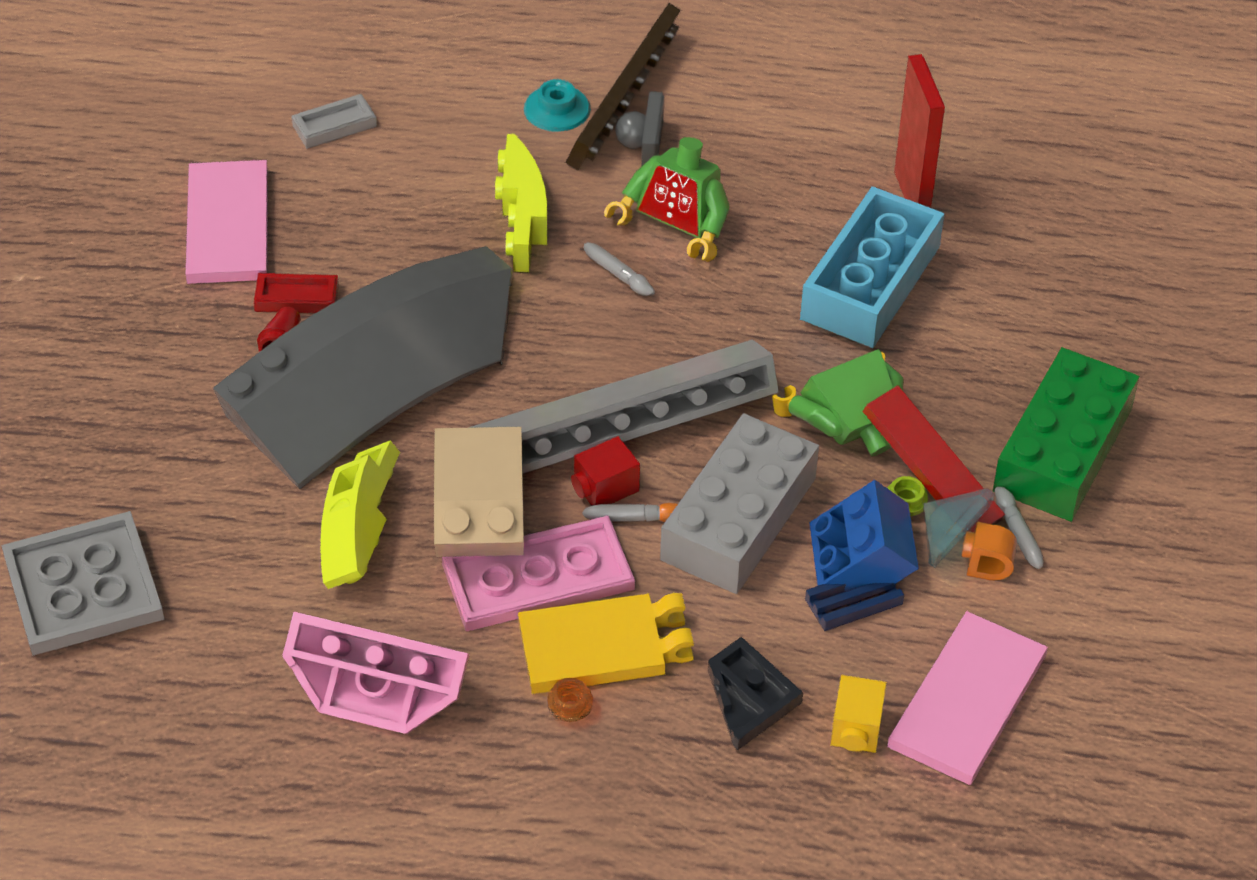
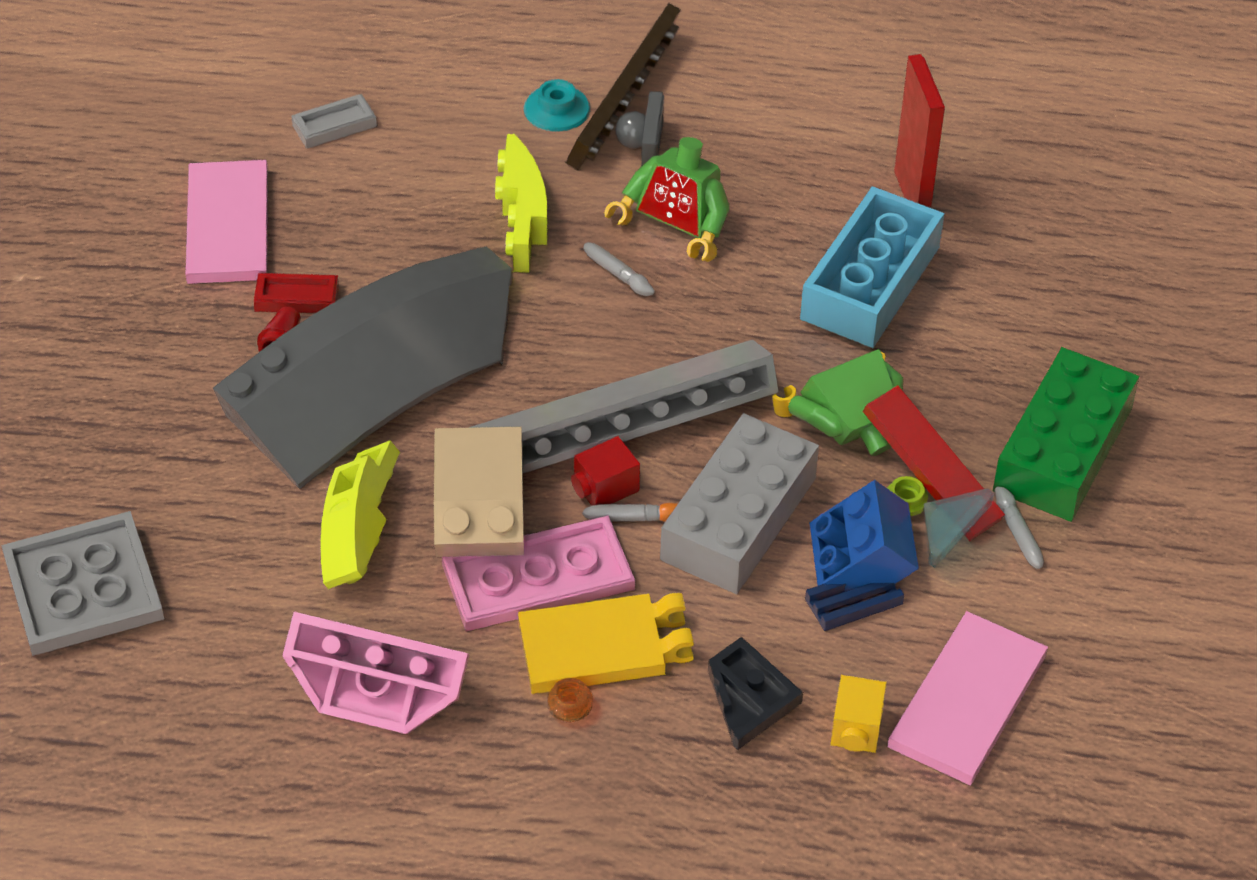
orange plate [961,522,1017,580] -> none

